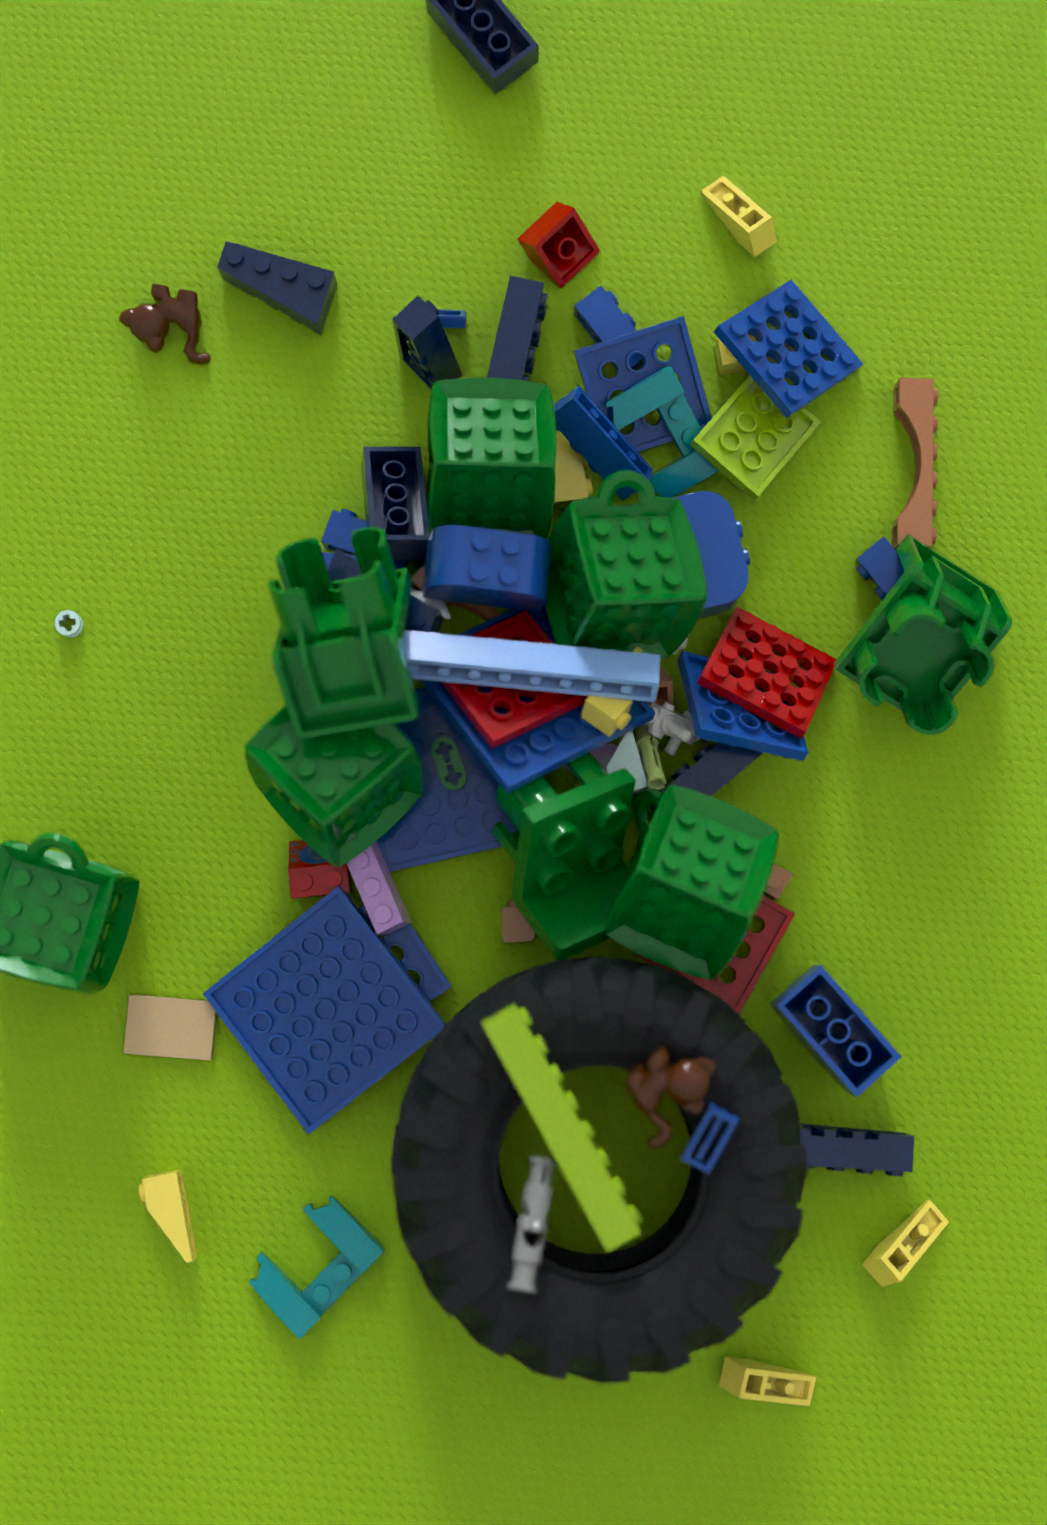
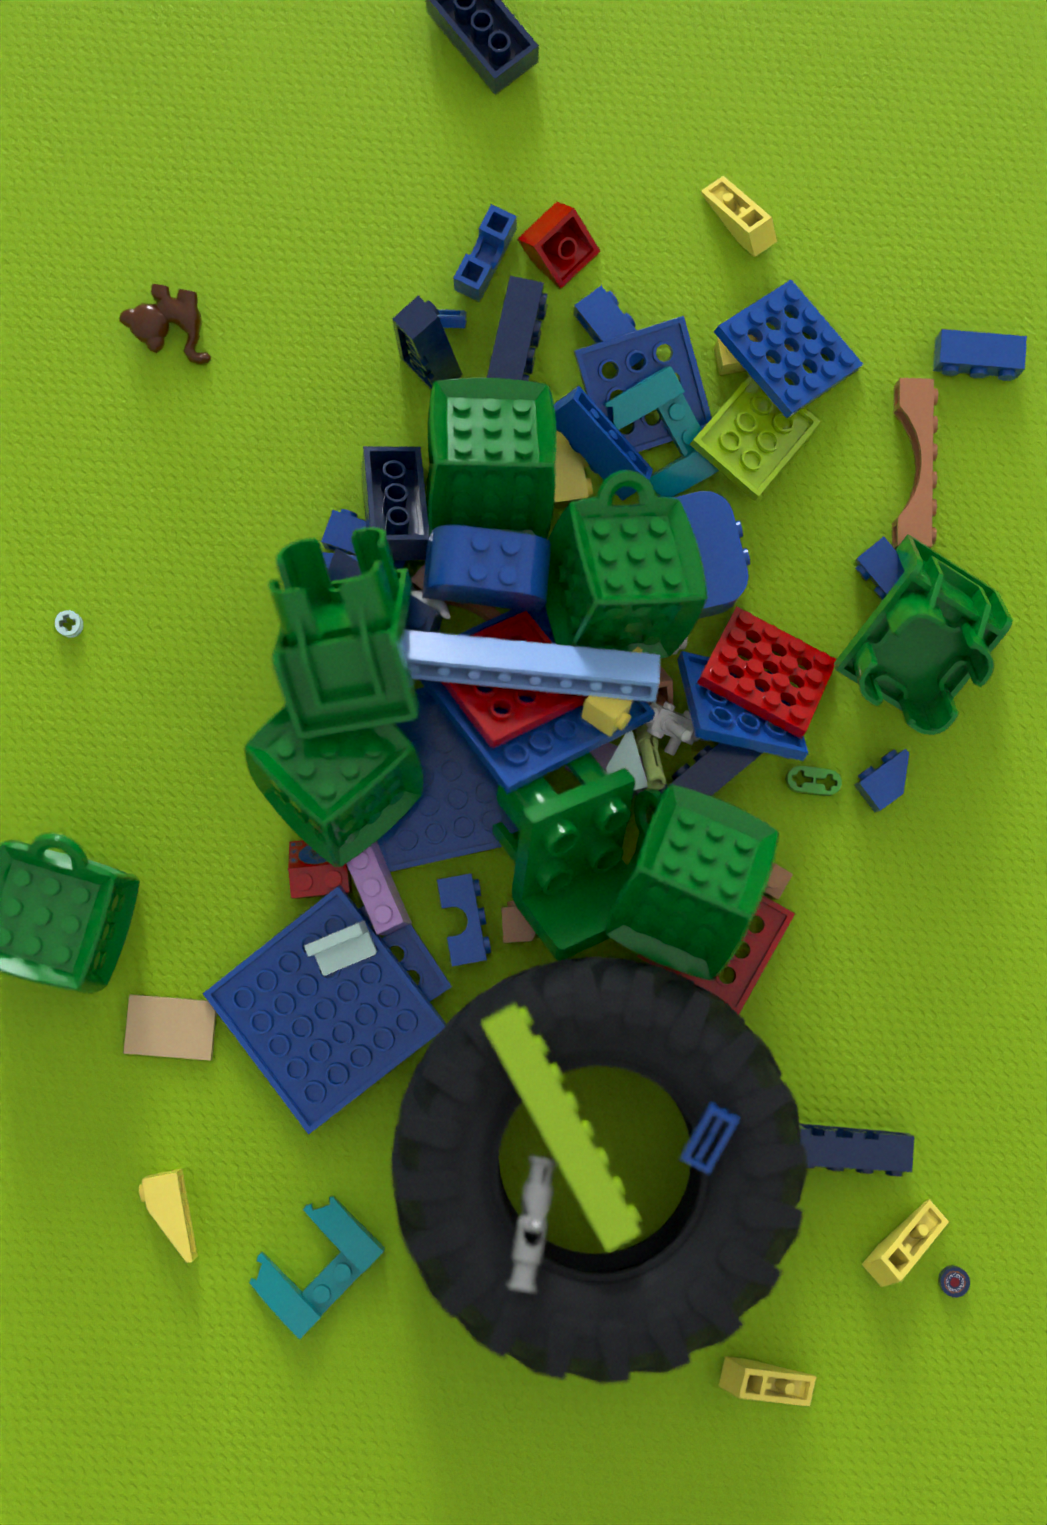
dark blue wedge [217,241,337,336] -> none
green beam [431,737,467,791] -> none
reddish brown animal [623,1045,715,1149] -> none
blue brick [770,964,901,1097] -> none
none -> light aqua panel [304,920,377,975]
none -> blue arch [437,874,492,966]
none -> blue arch [453,204,517,302]
none -> bright green beam [785,766,842,796]
none -> blue slope [854,749,909,813]
none -> blue brick [933,329,1027,381]
none -> dark blue tile [938,1265,970,1298]

